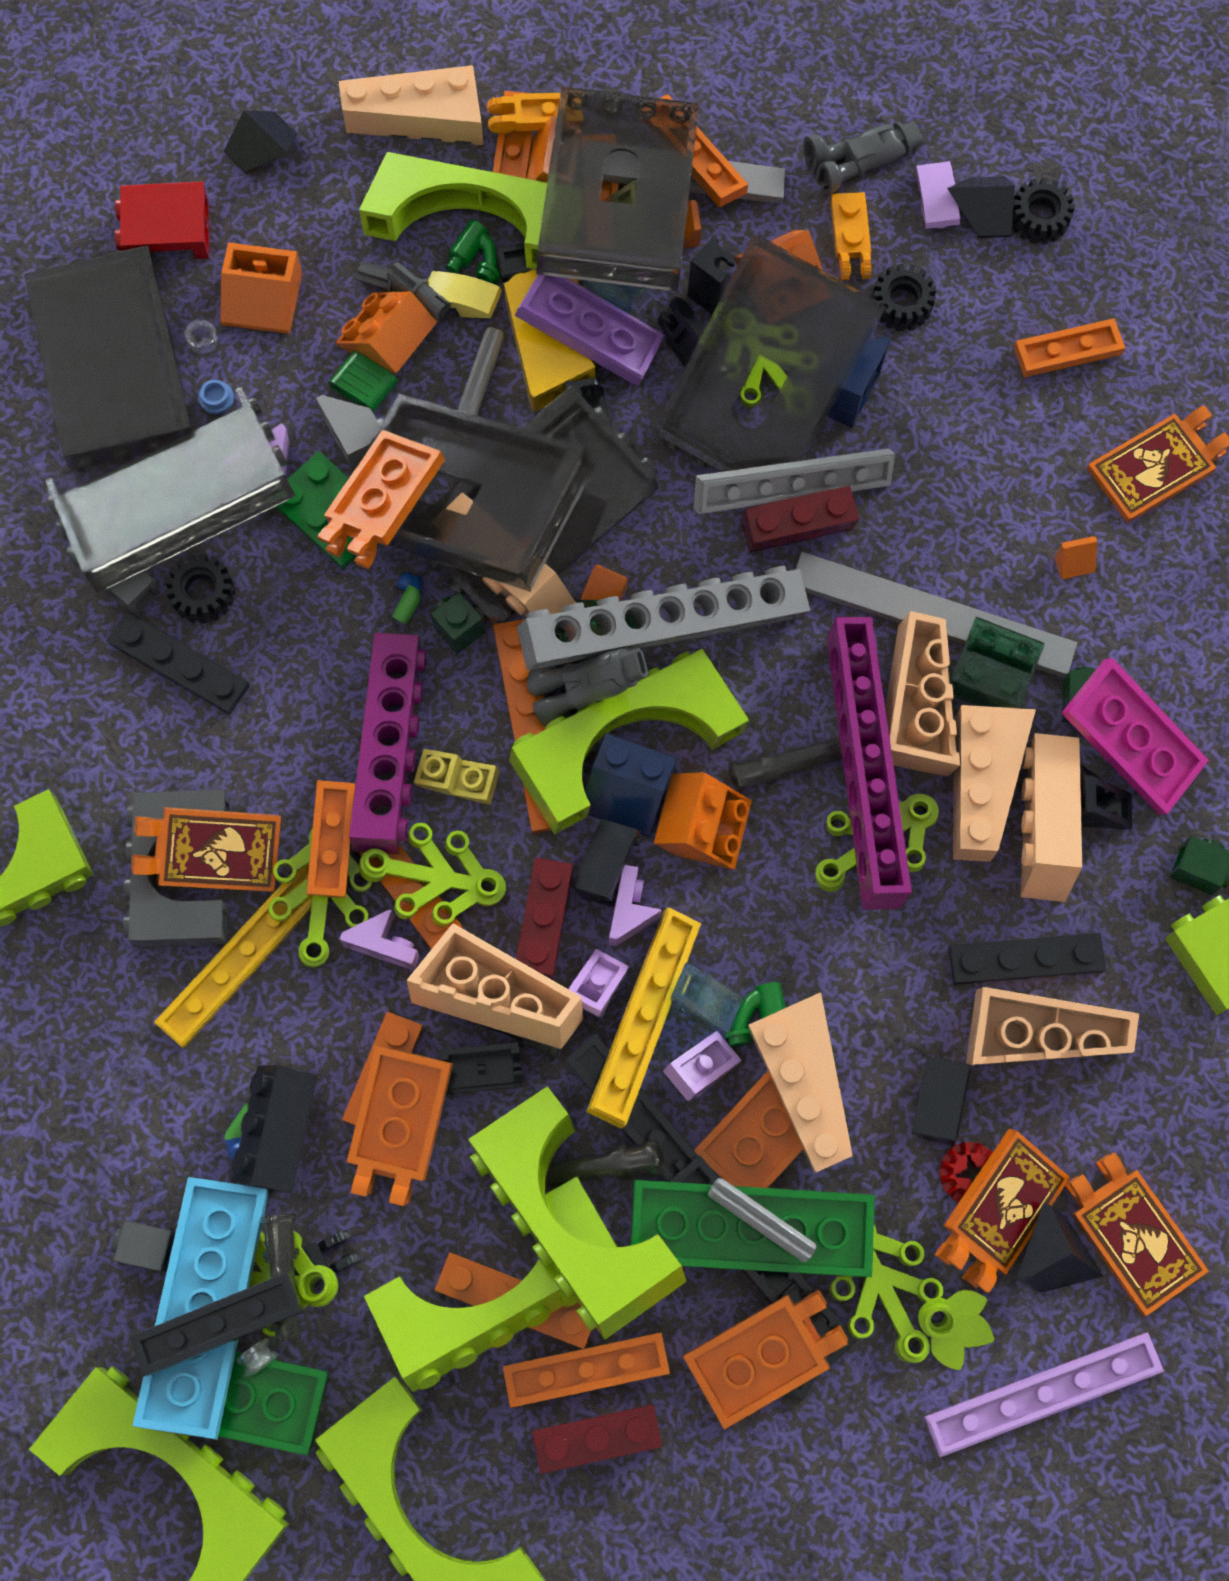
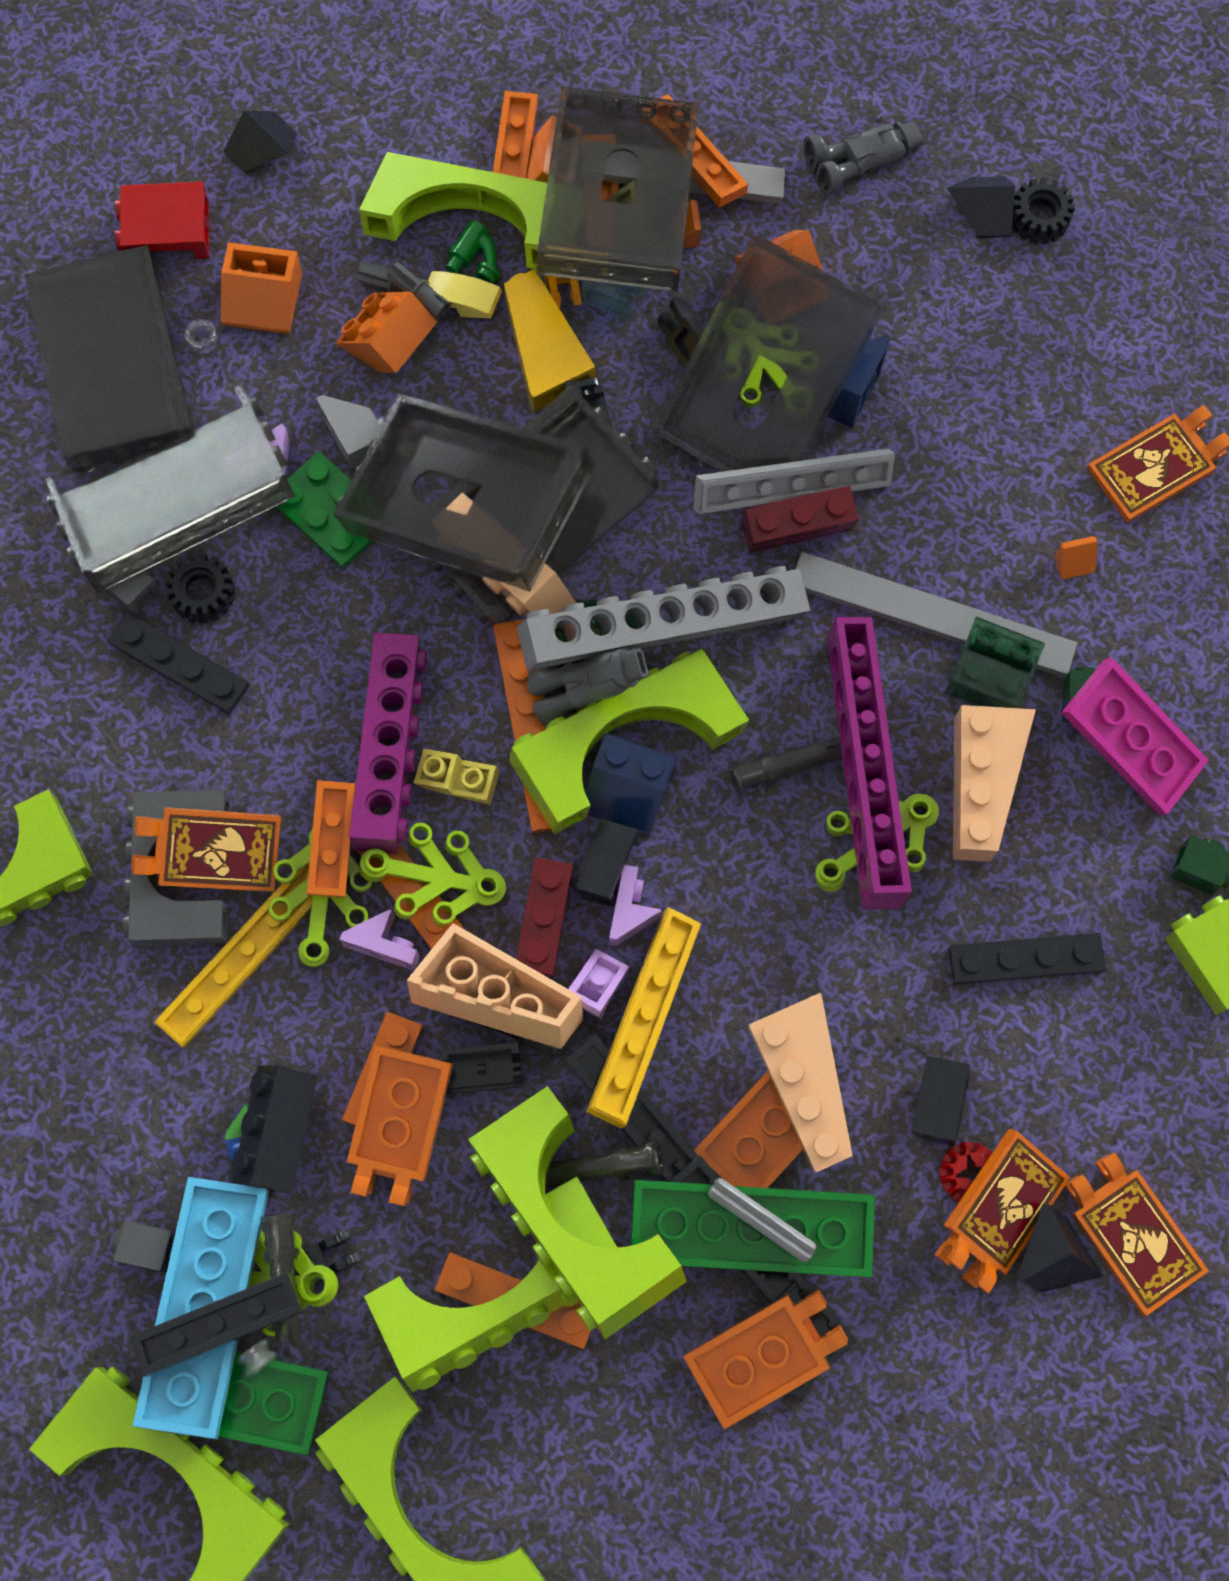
medium blue plate [198,380,234,415] -> none
orange tile [317,430,445,569] -> none
green piece [328,351,398,413] -> none
light nougat wedge [339,65,483,145] -> none
bright green arm [392,572,423,625] -> none
dark green brick [431,592,485,655] -> none
light grey axle [457,327,504,423] -> none
light orange hinge [487,92,583,134] -> none
black tile [496,243,533,282] -> none
orange plate [503,1332,670,1408] -> none
medium lavender tile [515,265,665,387] -> none
dark red brick [532,1404,662,1474] -> none
orange slope [579,564,628,607] -> none
orange slope [653,772,752,870] -> none
lavender slope [663,1031,742,1101] -> none
clear light blue slope [670,963,744,1032] -> none
black hinge [687,237,735,318] -> none
green plant [724,982,786,1047] -> none
lime plant [829,1225,943,1364] -> none
light orange hinge [830,192,872,280] -> none
black tyre [871,264,936,331] -> none
light nougat wedge [885,611,960,777] -> none
lavender slope [916,161,960,229] -> none
lime plate [918,1290,994,1370] -> none
lavender tile [924,1332,1164,1457] -> none
light nougat wedge [966,987,1139,1065] -> none
orange plate [1013,318,1126,378] -> none
light nougat wedge [1020,733,1082,902] -> none
black slope [1080,764,1132,829] -> none

